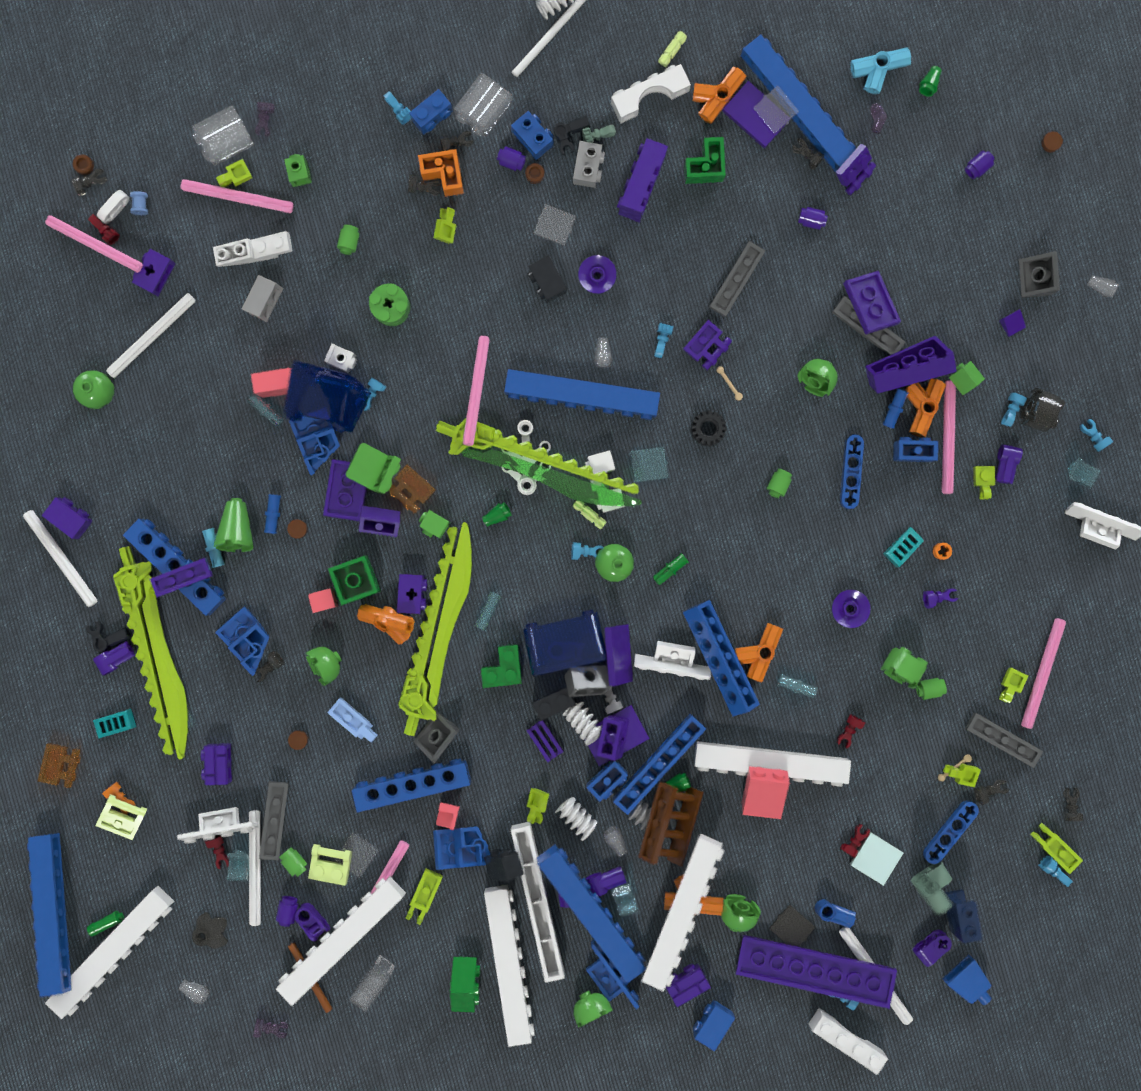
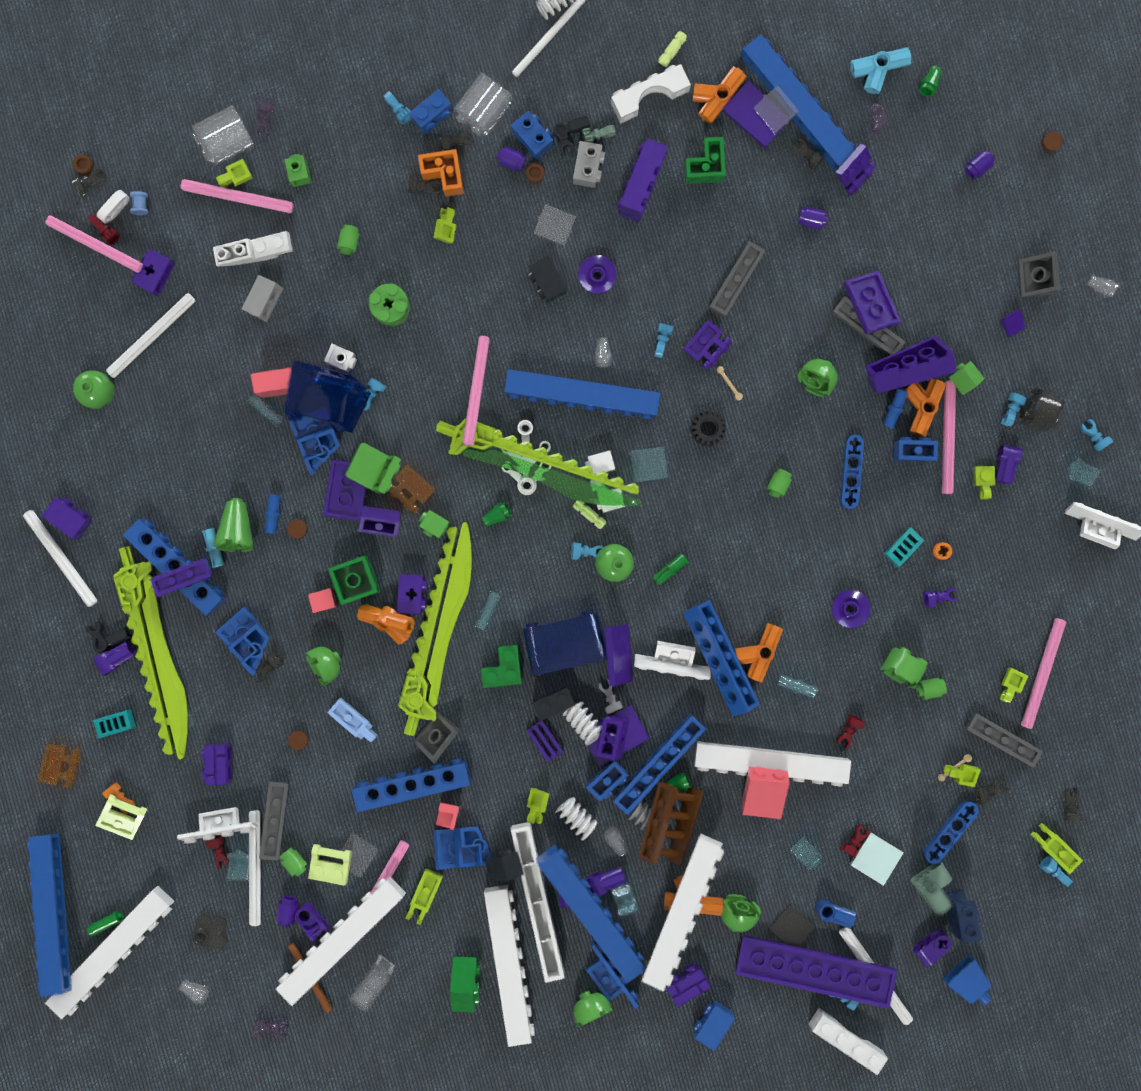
dark grey brick [564,664,611,697] -> none
none -> clear light blue bracket [790,837,823,870]

